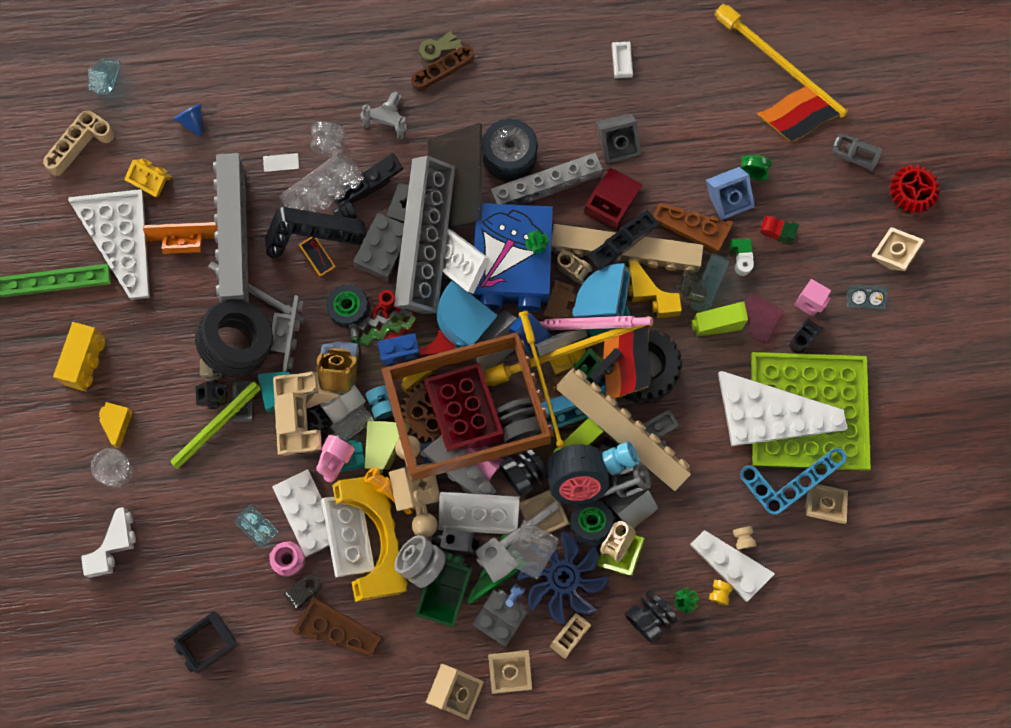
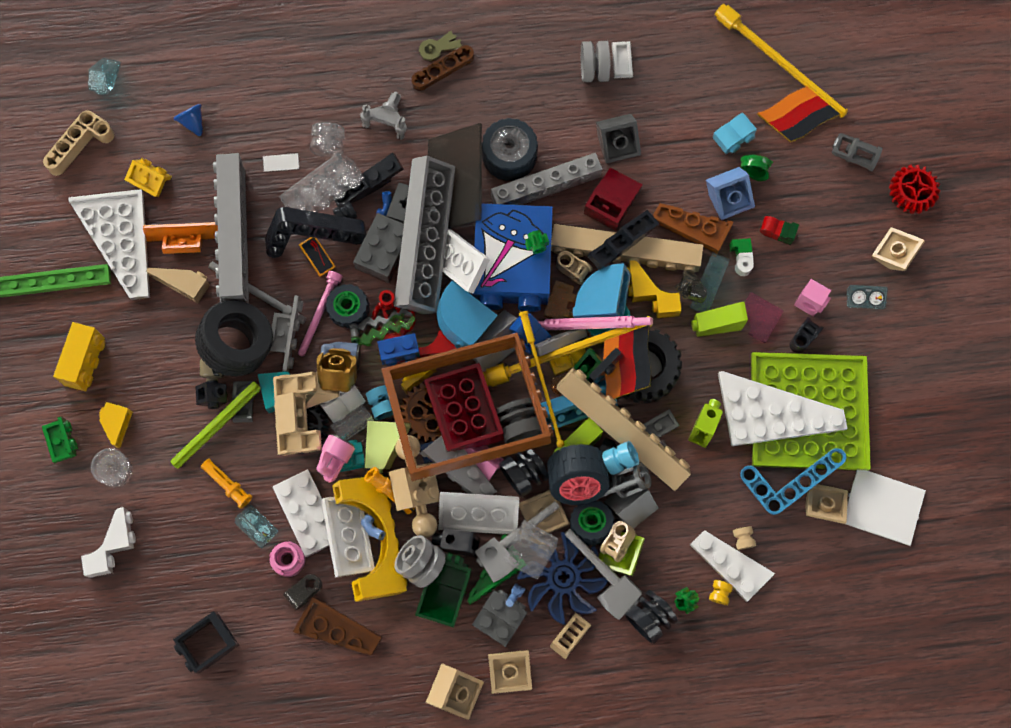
none -> green bracket [42,416,78,464]
none -> tan slope [146,268,210,304]
none -> light orange pin [201,459,253,509]
none -> bright pink piece [298,271,343,357]
none -> medium blue arm [361,514,386,540]
none -> blue arm [377,191,392,216]
none -> light grey piece [565,529,642,620]
none -> light grey wheel [581,41,611,82]
none -> lime torso [688,399,723,448]
none -> medium azure brick [713,113,757,154]
none -> white piece [846,470,926,546]

